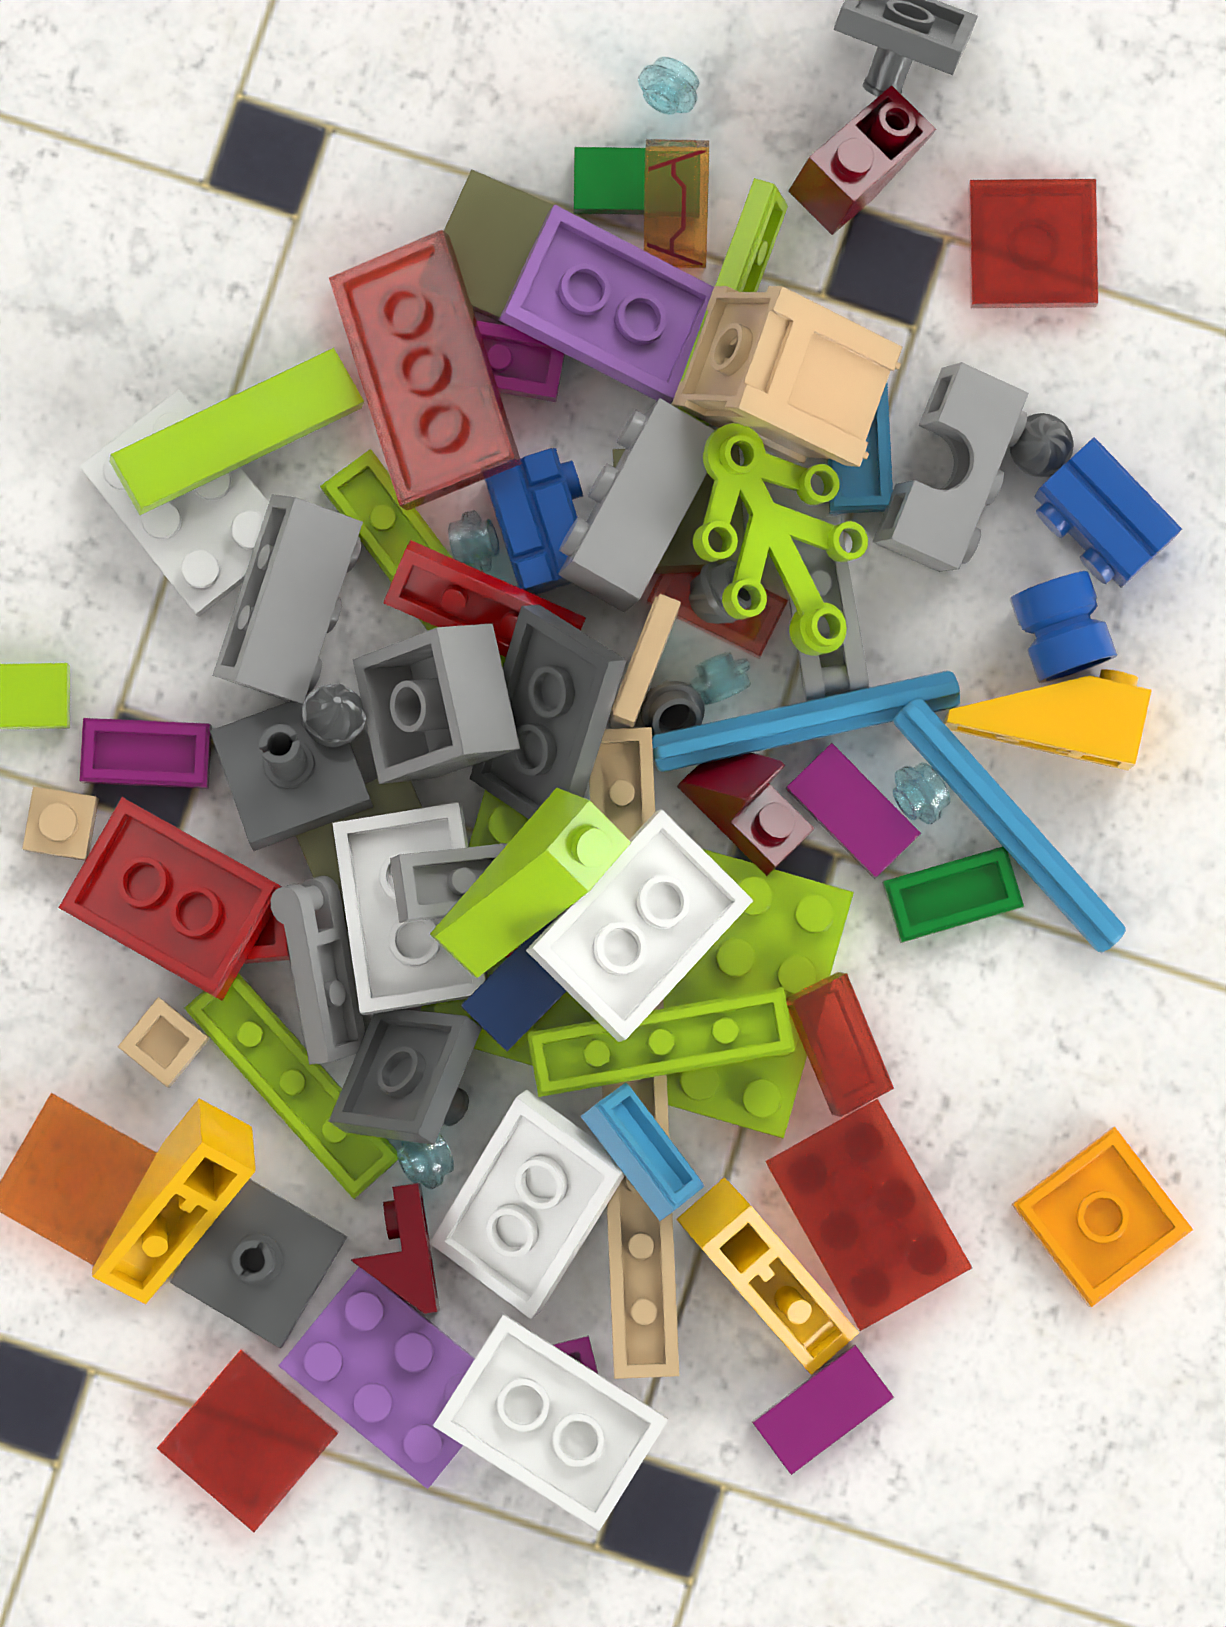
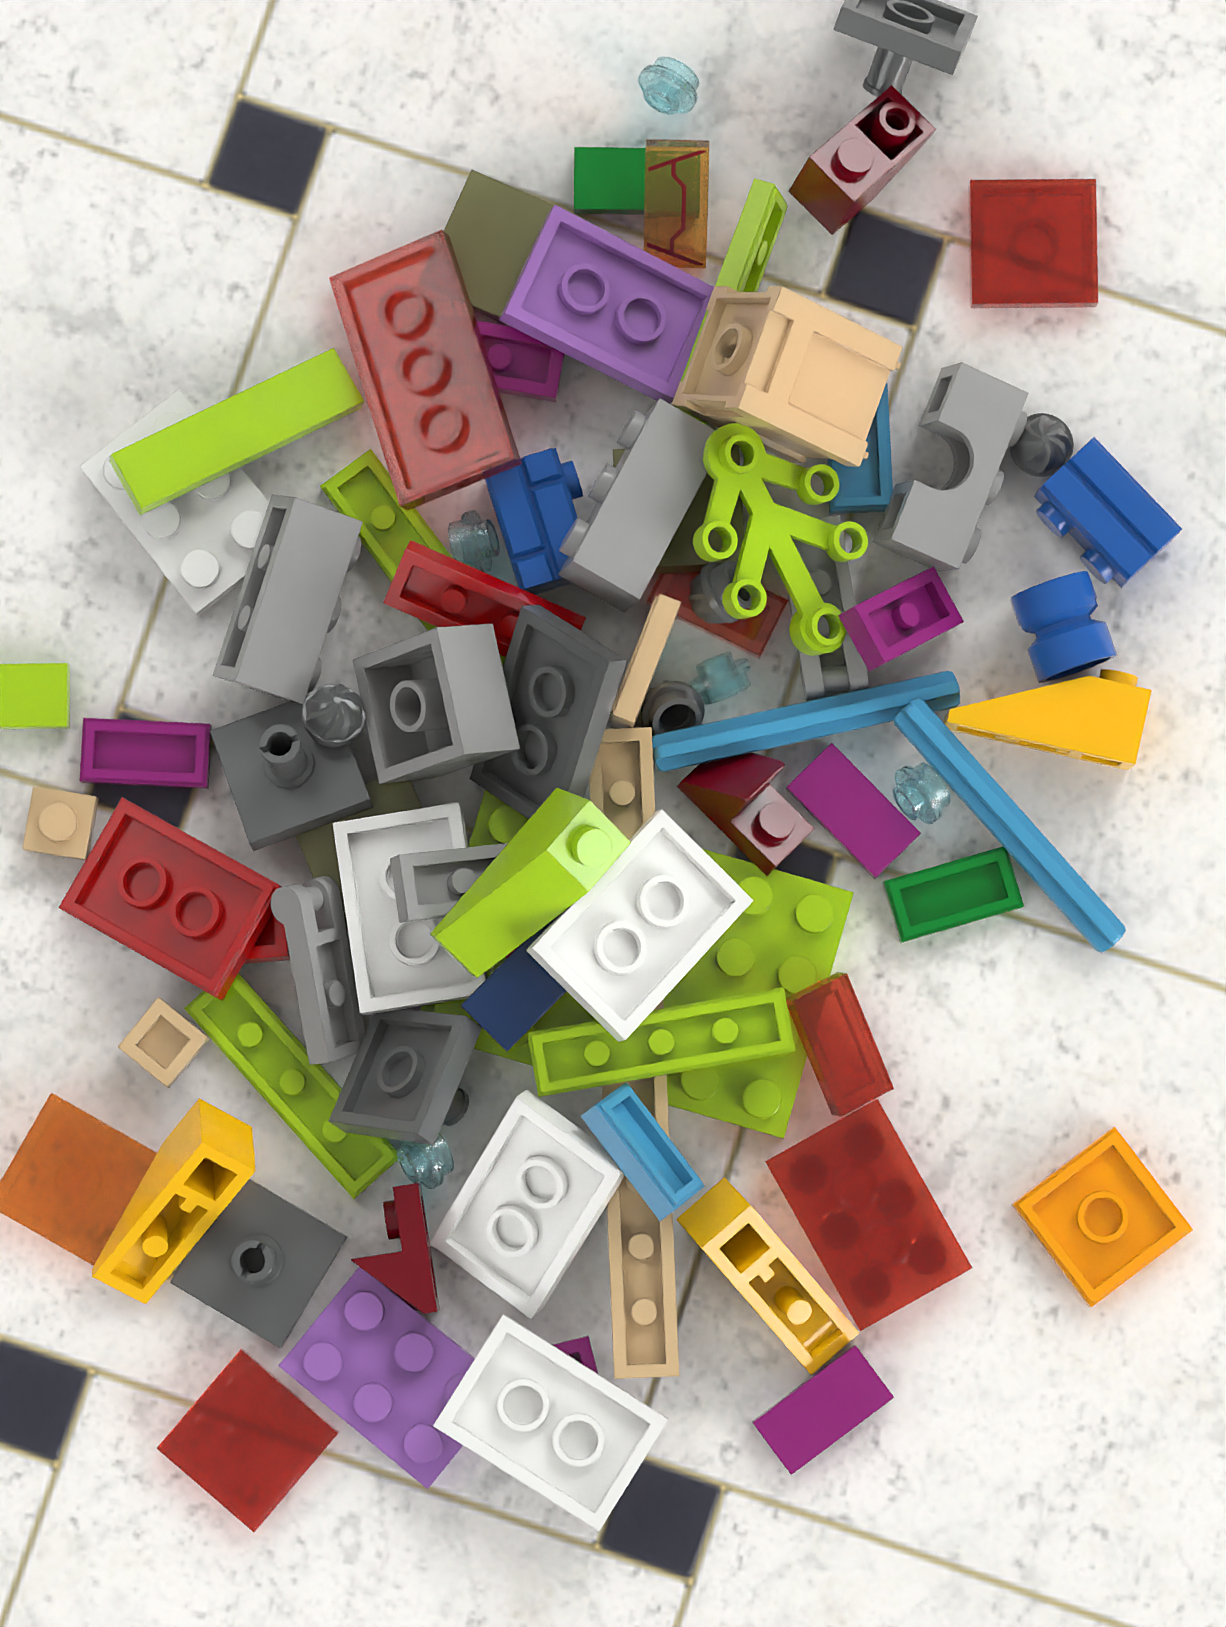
none -> magenta plate [838,566,964,672]

